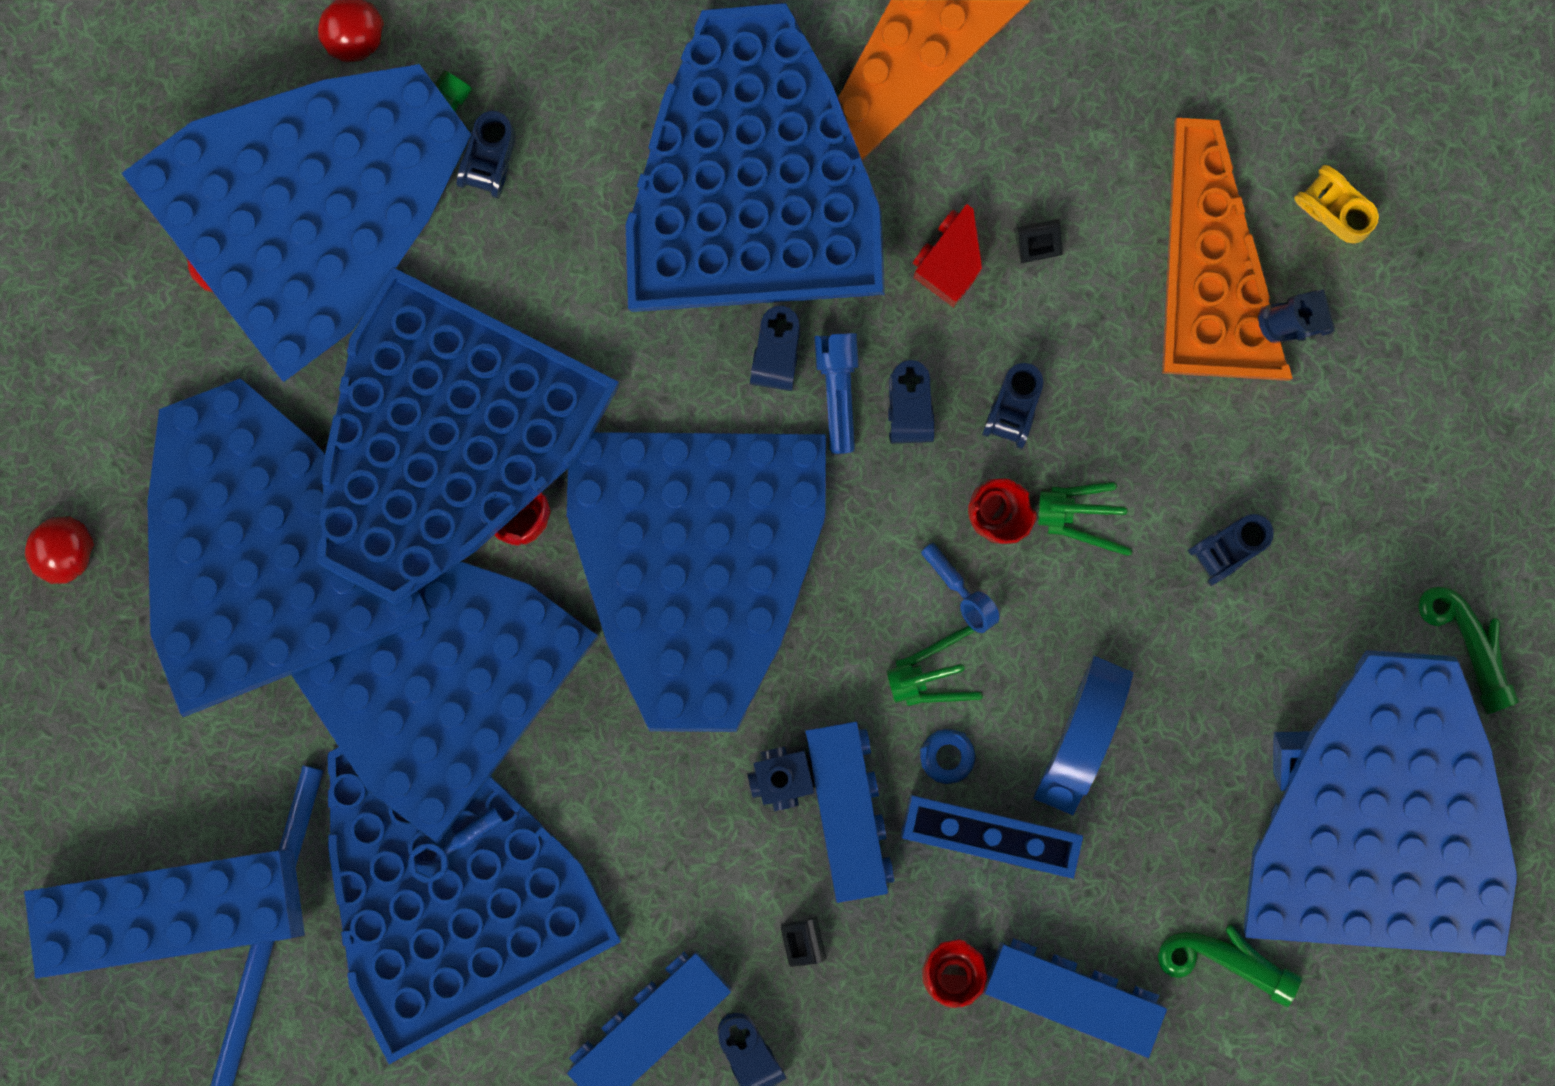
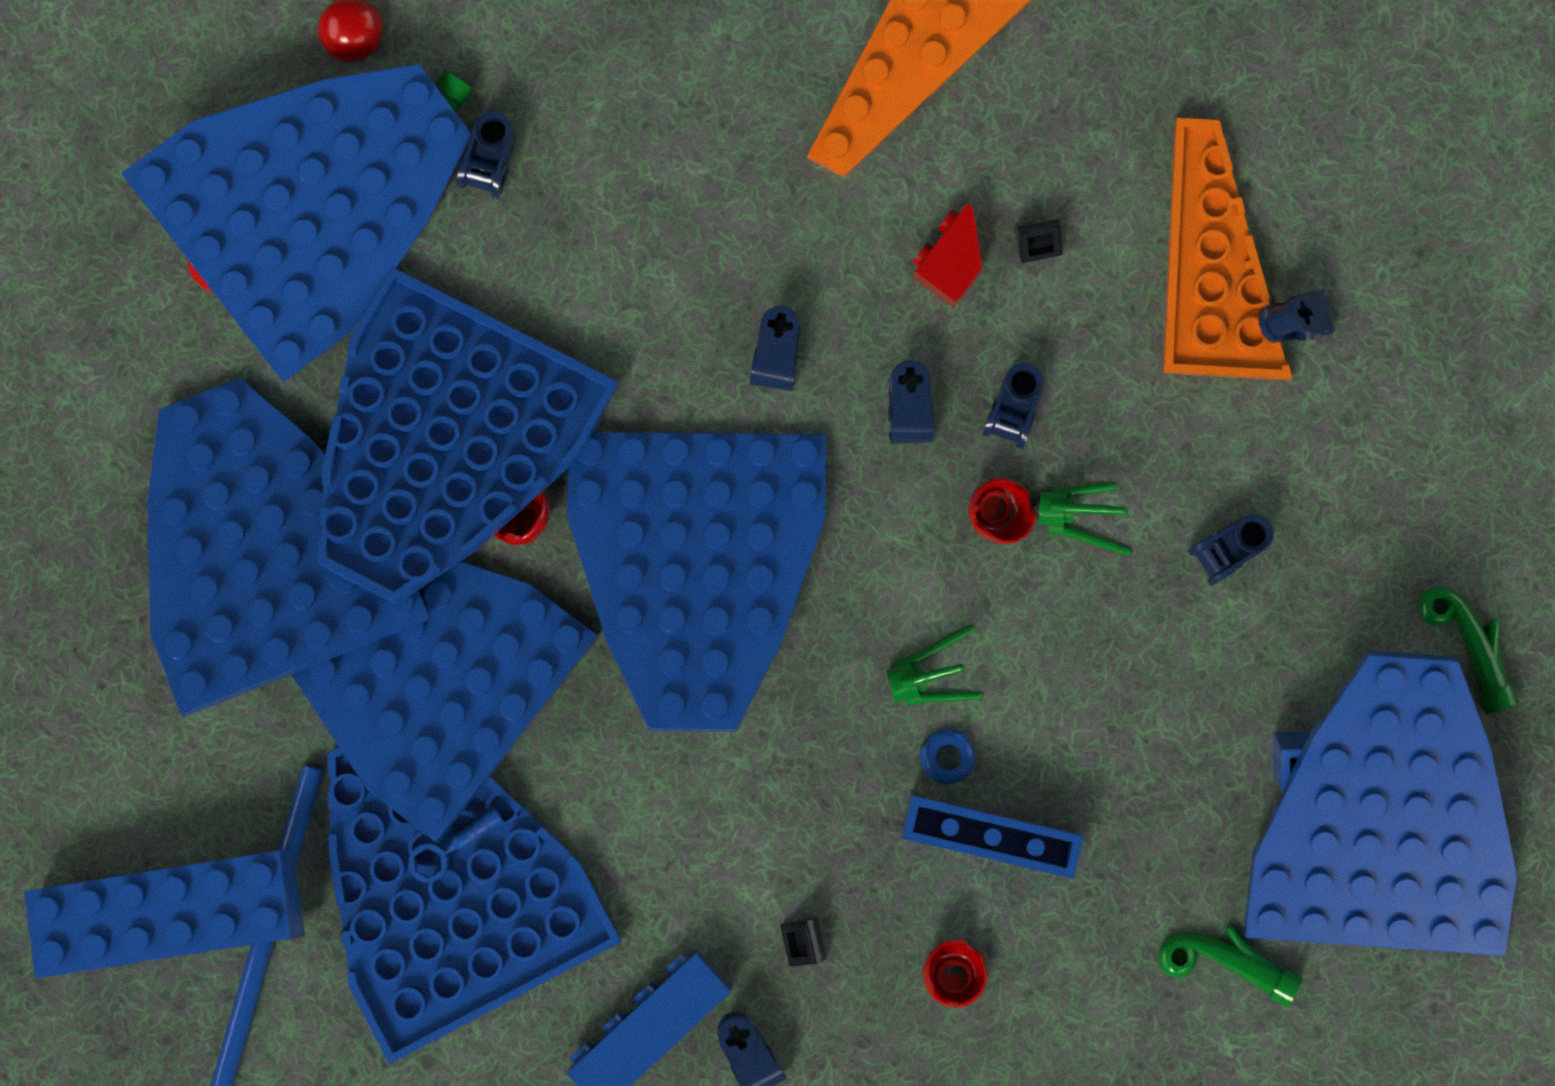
red hair [25,516,94,584] -> none
blue wing [625,3,885,312] -> none
dark blue brick [747,746,814,811] -> none
blue brick [805,721,895,903] -> none
blue piece [814,333,859,454] -> none
blue piece [921,542,1000,633] -> none
blue brick [984,938,1167,1058] -> none
blue arch [1033,656,1134,815] -> none
yellow piece [1295,165,1379,244] -> none

